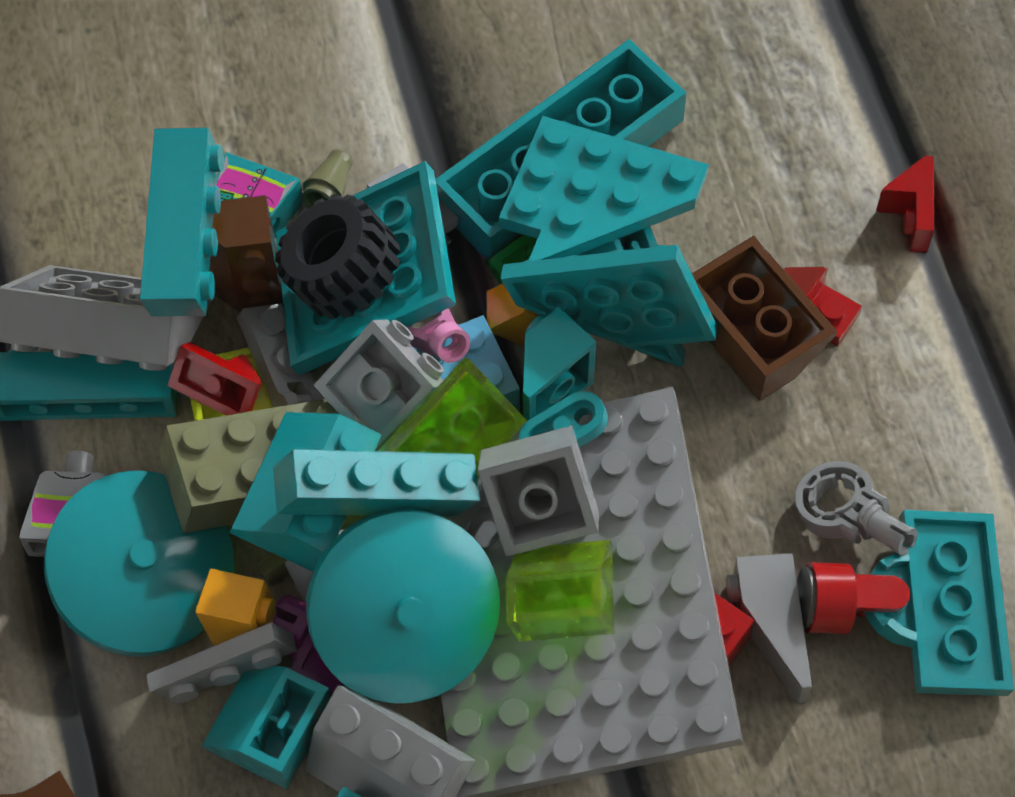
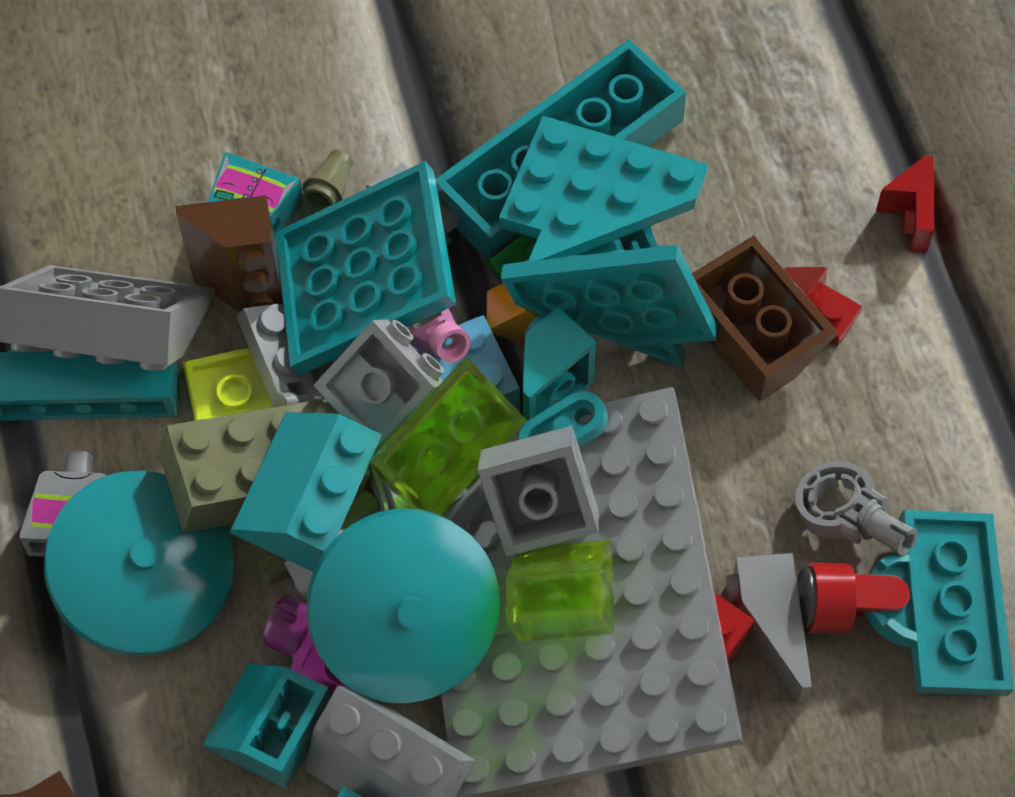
teal brick [140,127,224,317] -> none
light grey plate [146,622,297,703] -> none
red slope [167,342,262,415] -> none
light orange slope [195,569,276,646] -> none
teal brick [273,449,480,517] -> none
black tyre [275,194,400,319] -> none

